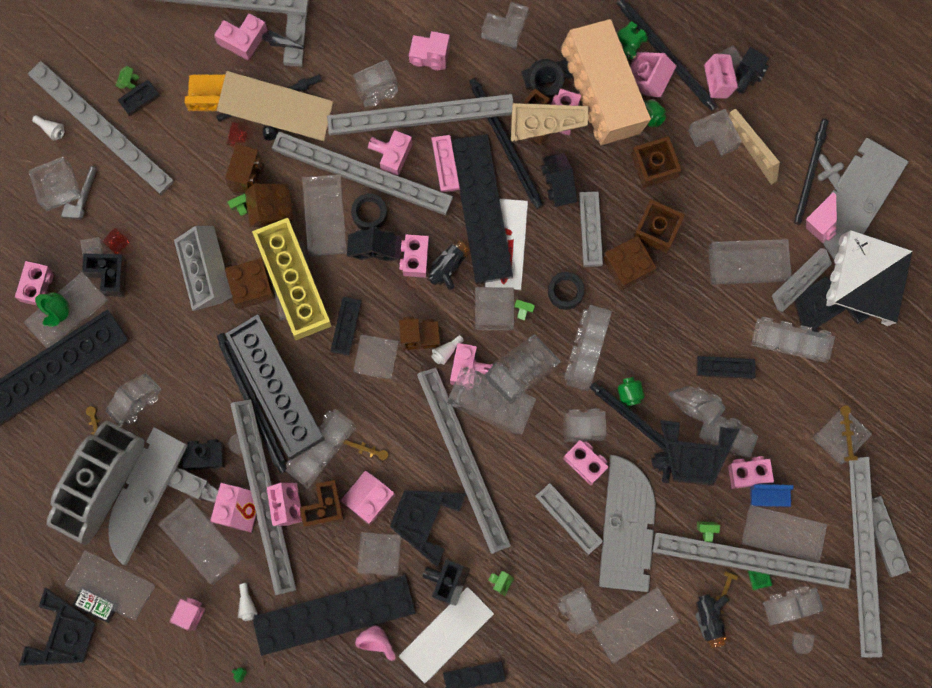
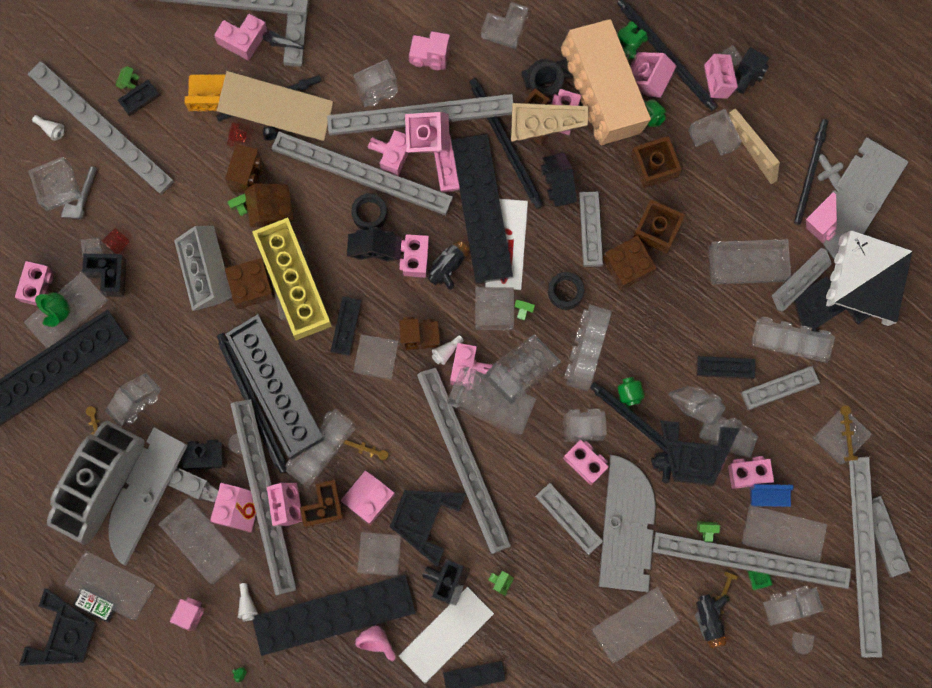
clear brick [302,174,347,257] -> none
clear brick [557,587,599,635] -> none
none -> bright pink slope [405,112,450,153]
none -> light grey tile [741,366,820,410]

